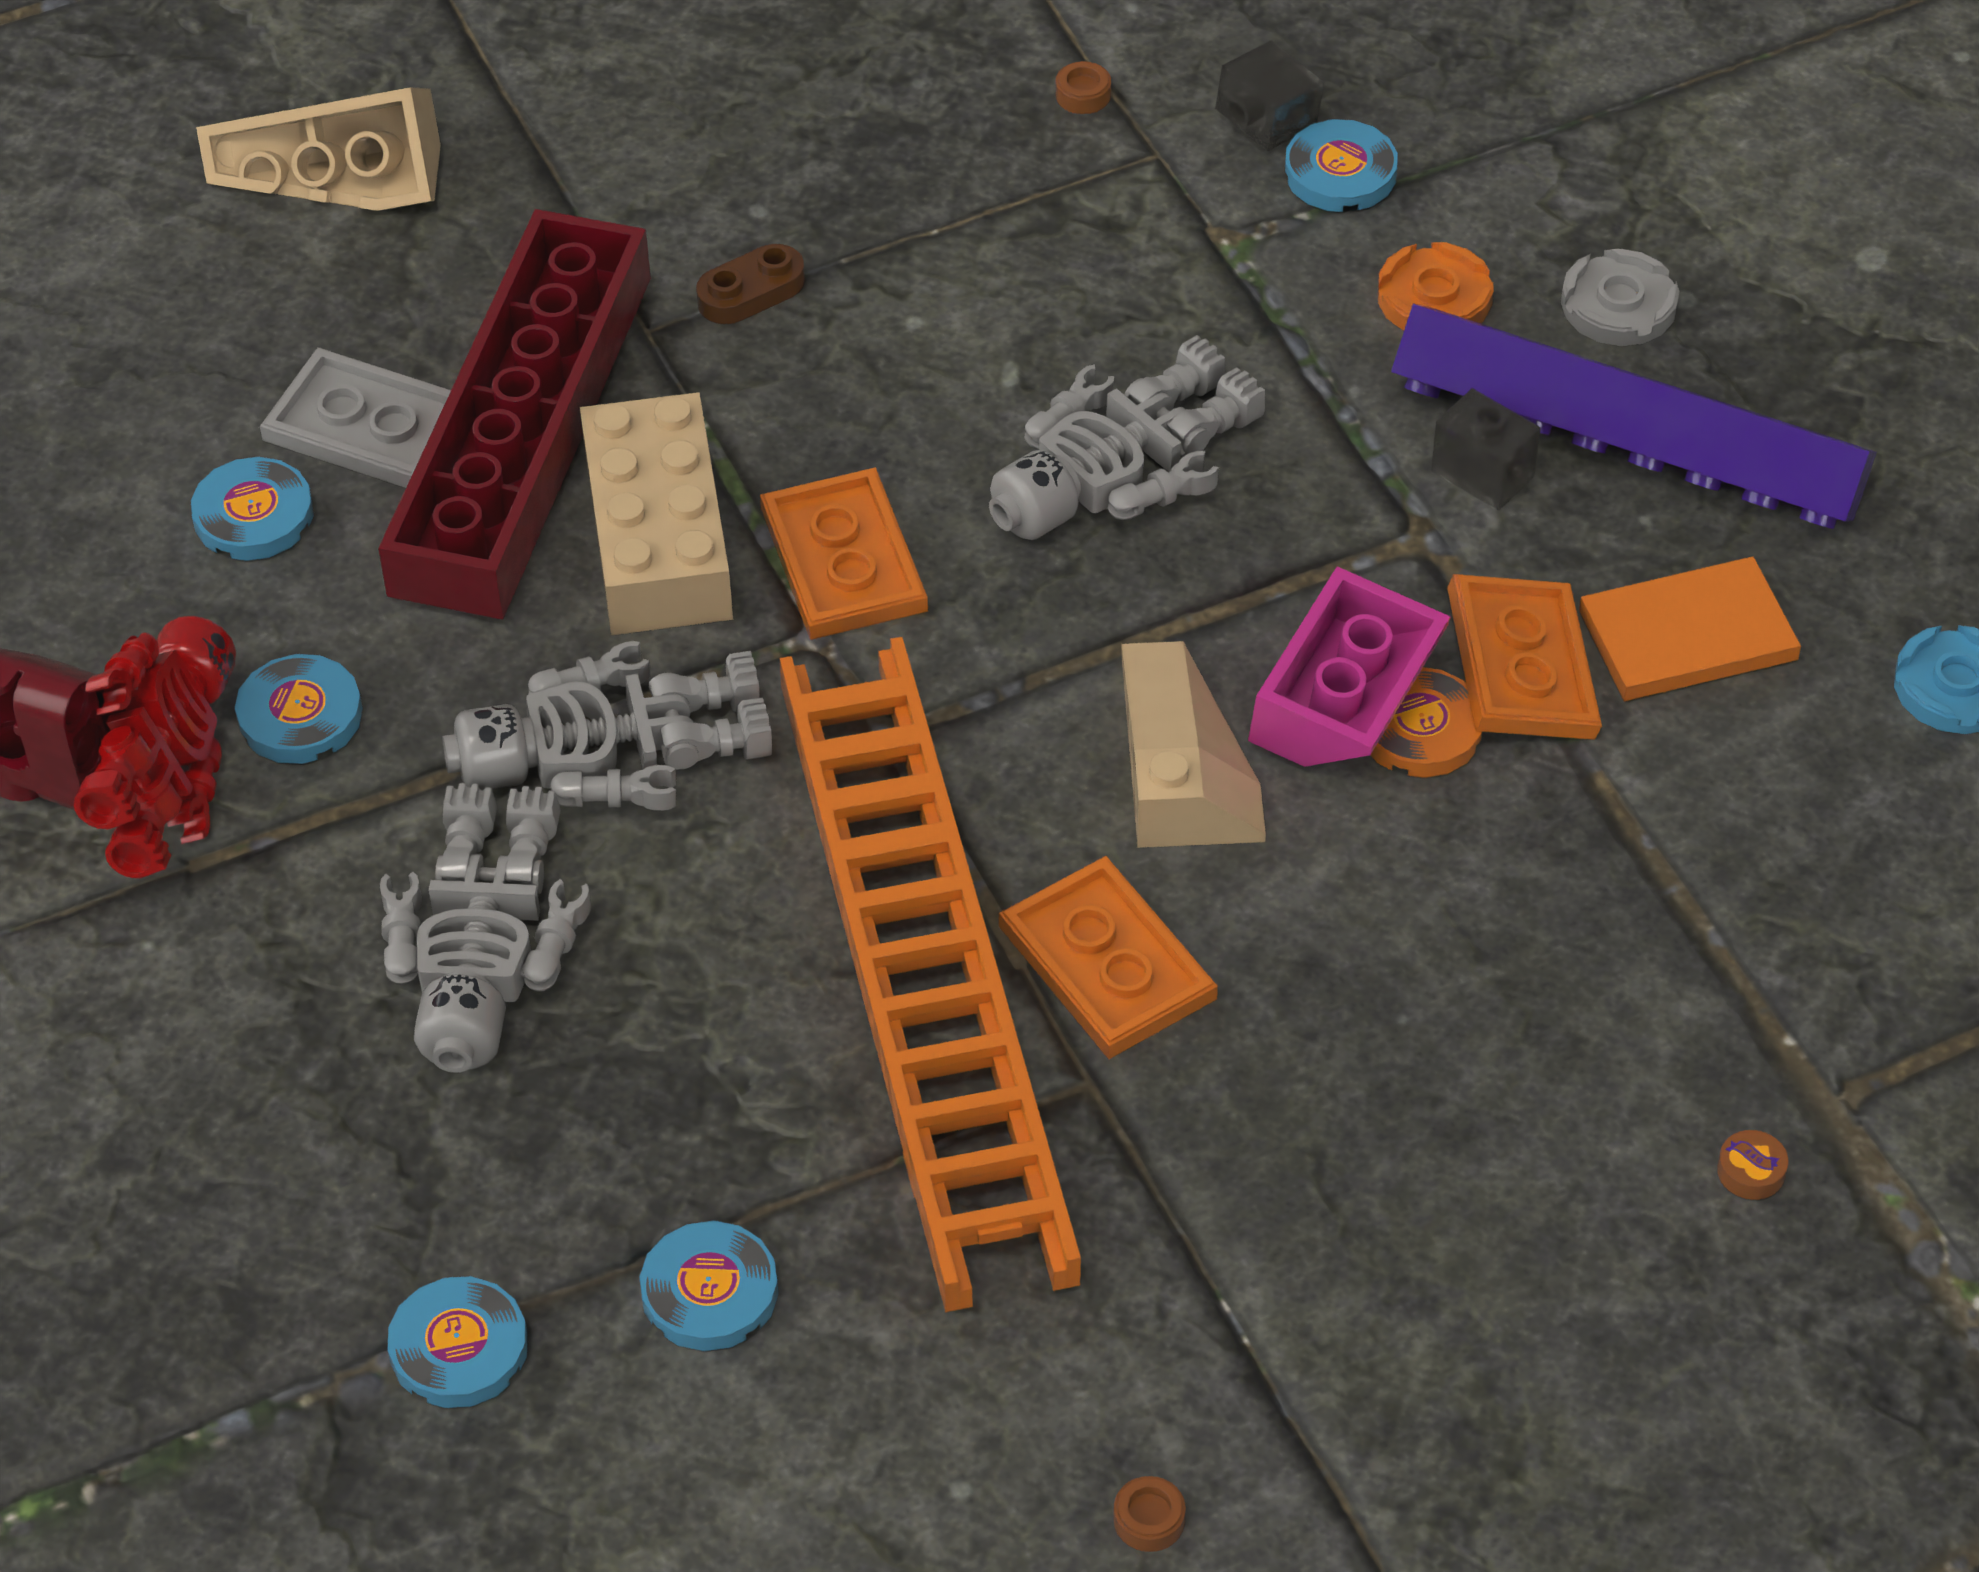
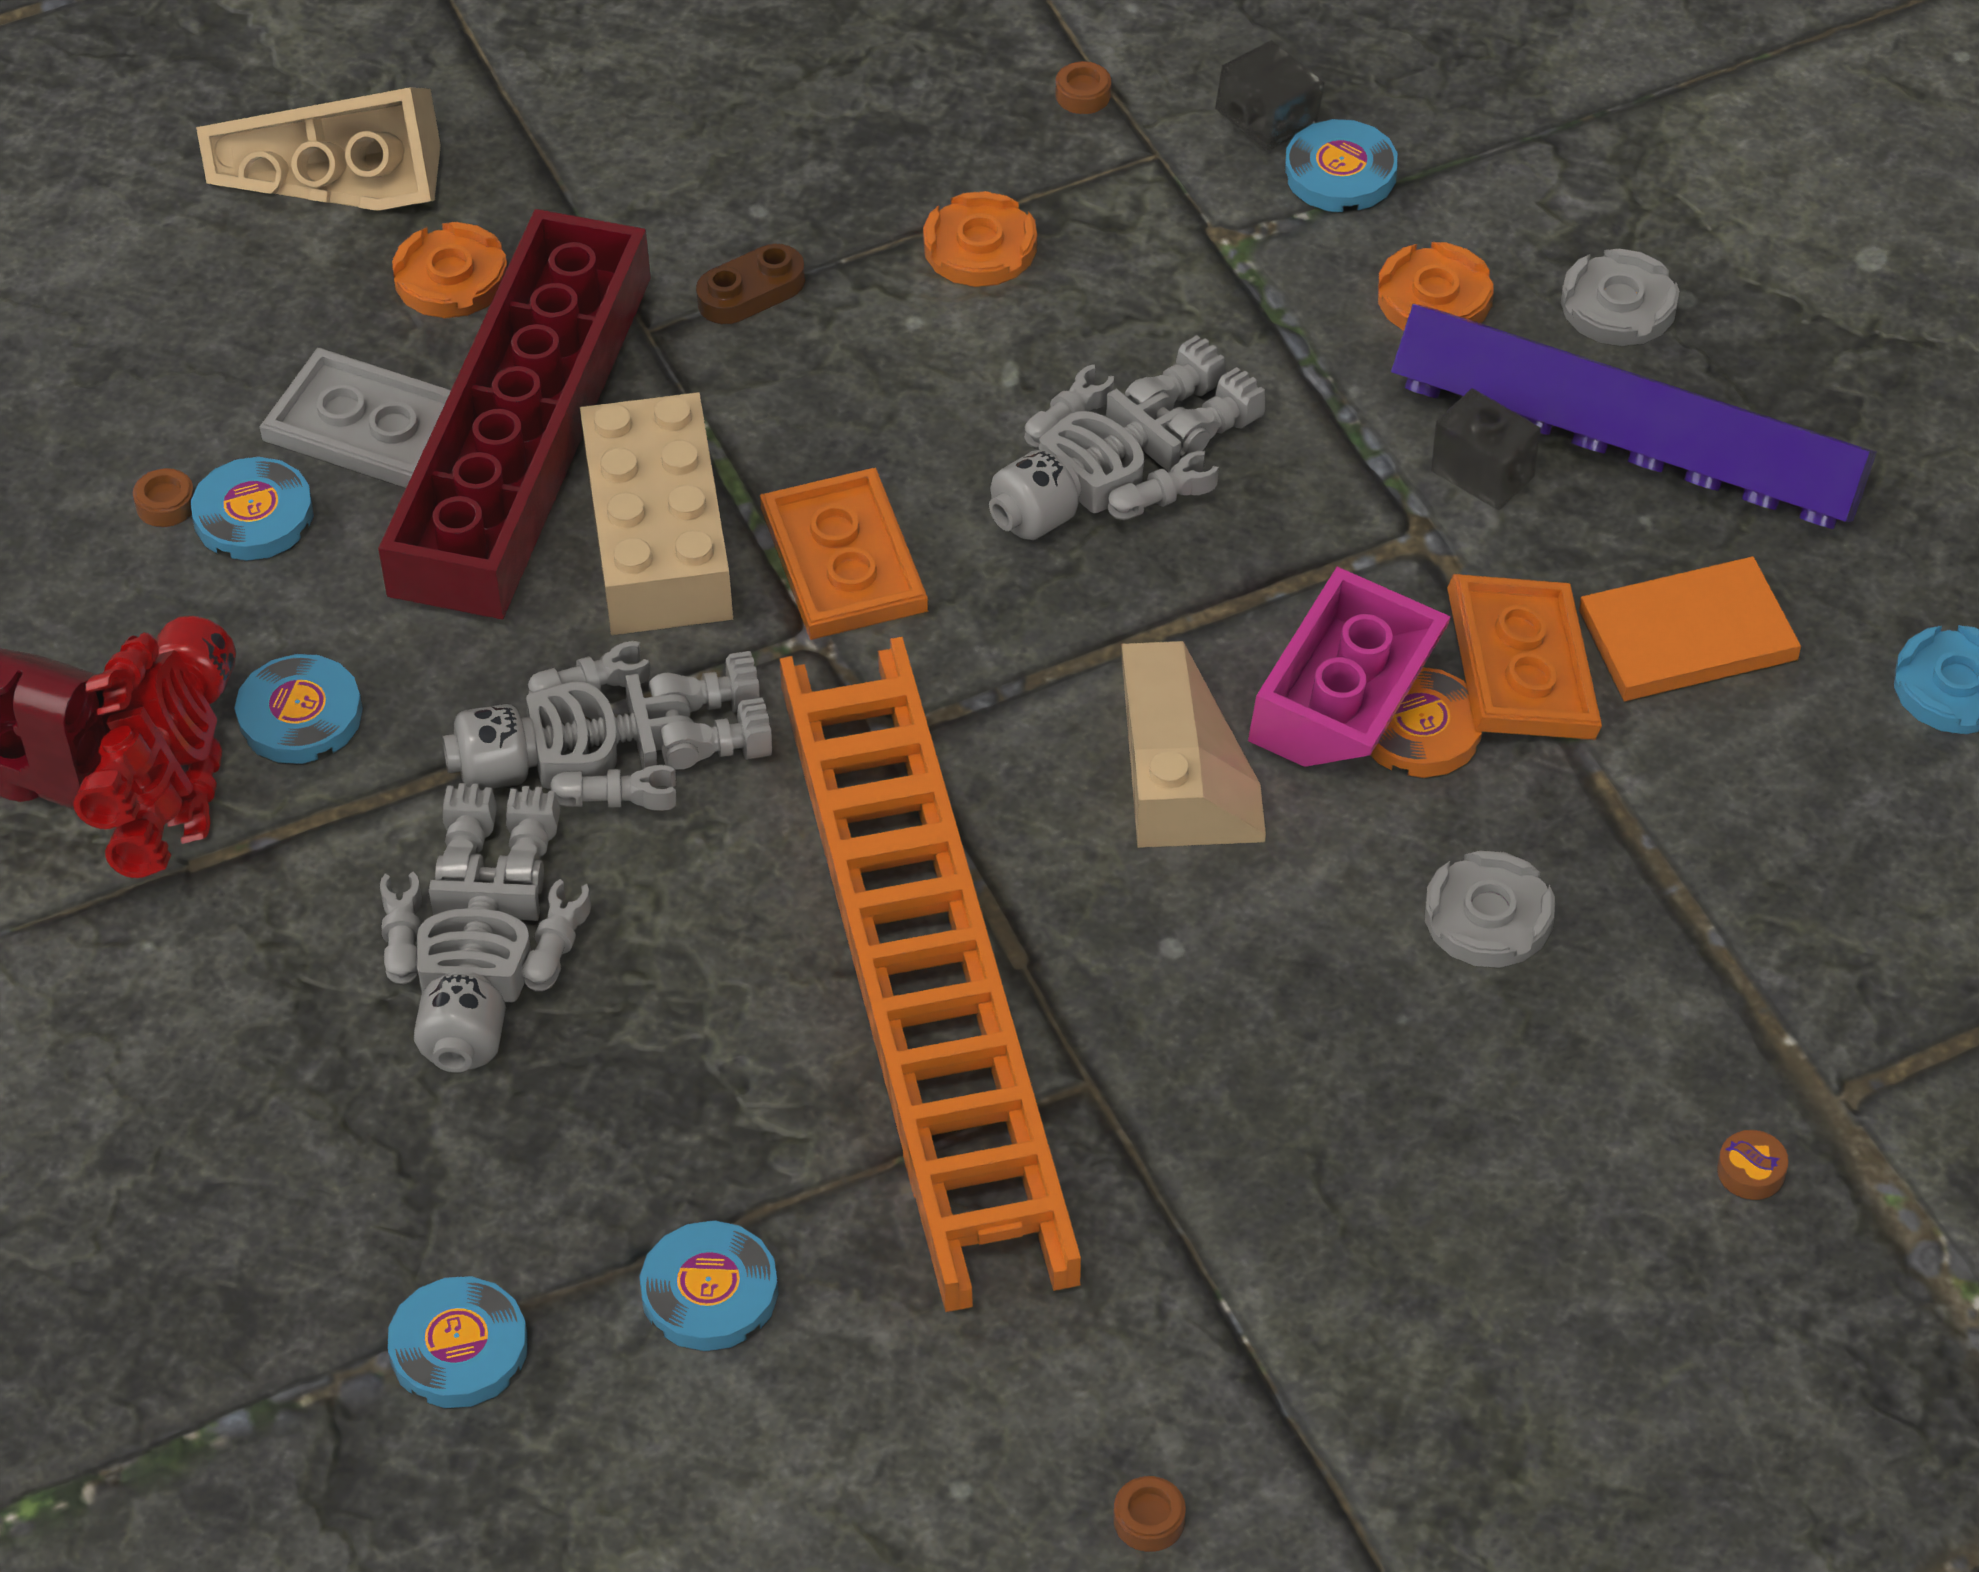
orange tile [999,856,1218,1059] -> none
none -> dark orange tile [133,468,194,527]
none -> orange tile [392,222,508,318]
none -> orange tile [923,191,1037,287]
none -> light grey tile [1425,851,1555,968]

